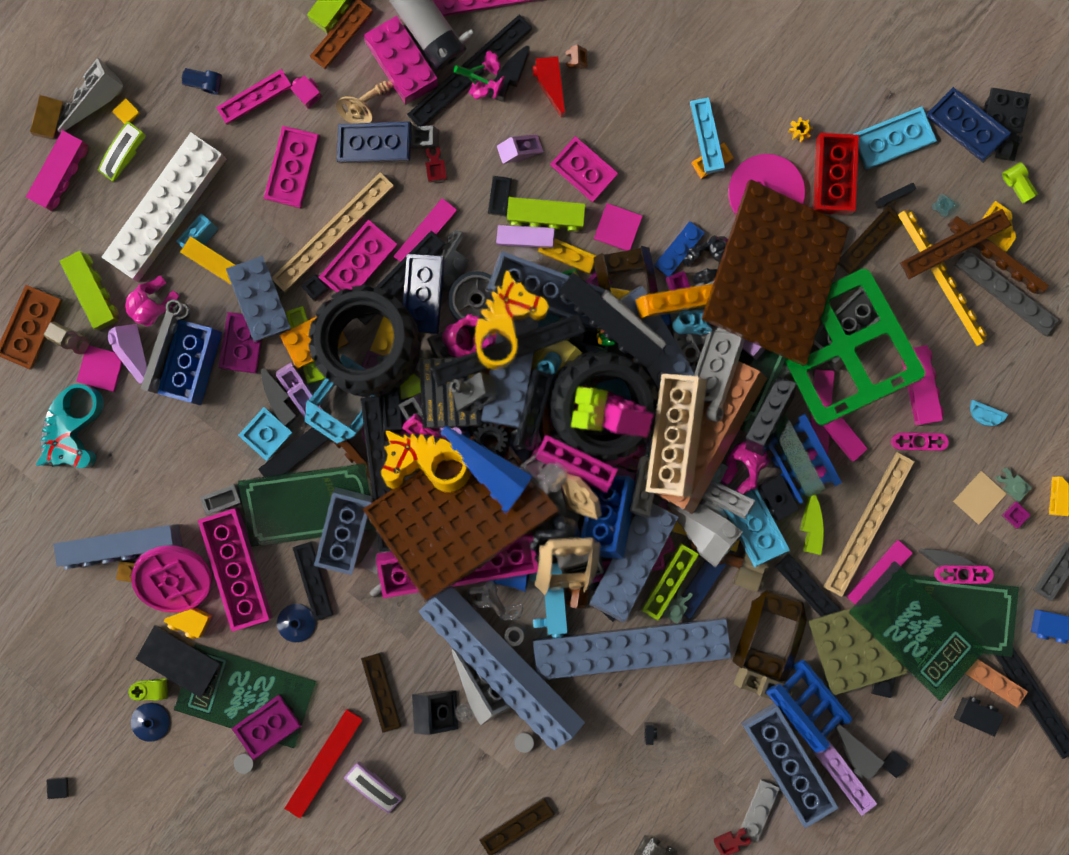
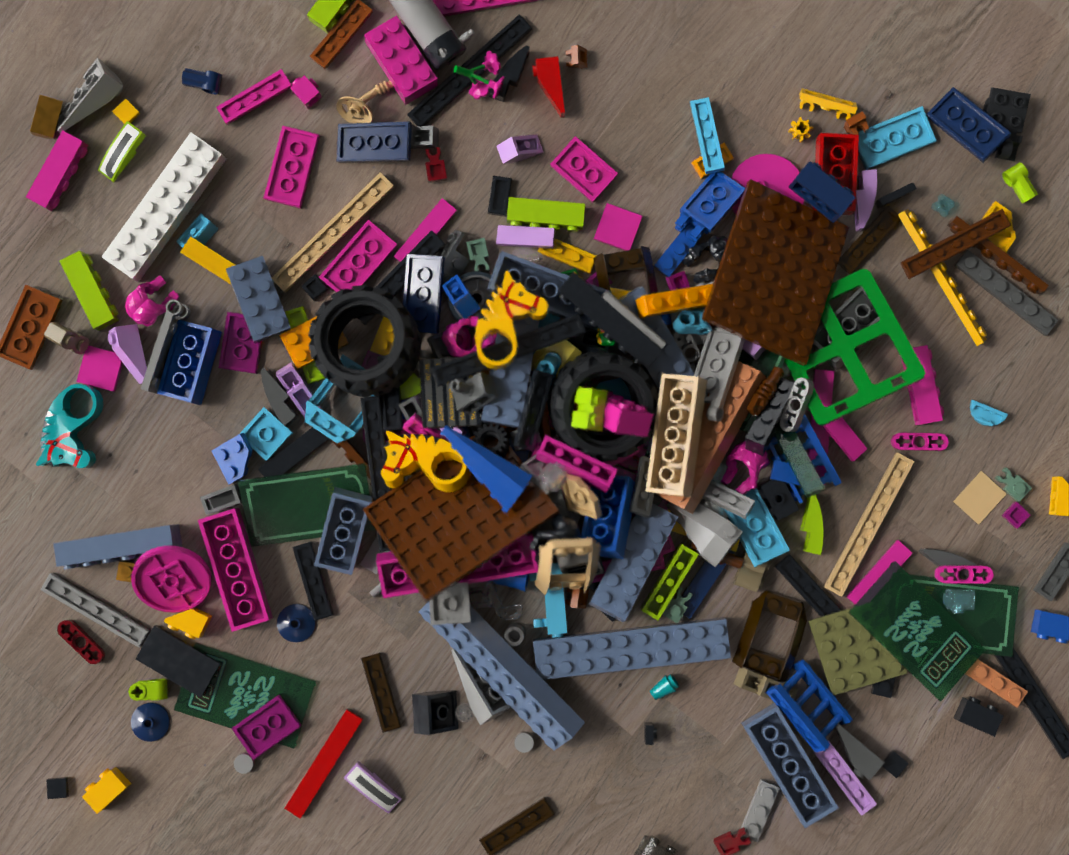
none -> light grey tile [40,573,151,648]
none -> dark red beam [57,620,105,664]
none -> yellow brick [82,767,131,814]
none -> plate [212,433,253,485]
none -> light grey plate [429,582,470,625]
none -> blue slope [442,274,480,319]
none -> sand green plate [466,238,490,271]
none -> teal cone [650,674,679,700]
none -> blue tile [675,171,745,243]
none -> reddish brown hinge [747,366,785,416]
none -> blue tile [770,460,813,488]
none -> light grey beam [780,378,814,432]
none -> dark blue brick [788,161,856,223]
none -> yellow plate [799,88,857,120]
none -> dark orange tile [844,111,869,135]
none -> lavender slope [854,169,877,232]
none -> clear light blue brick [943,589,975,613]

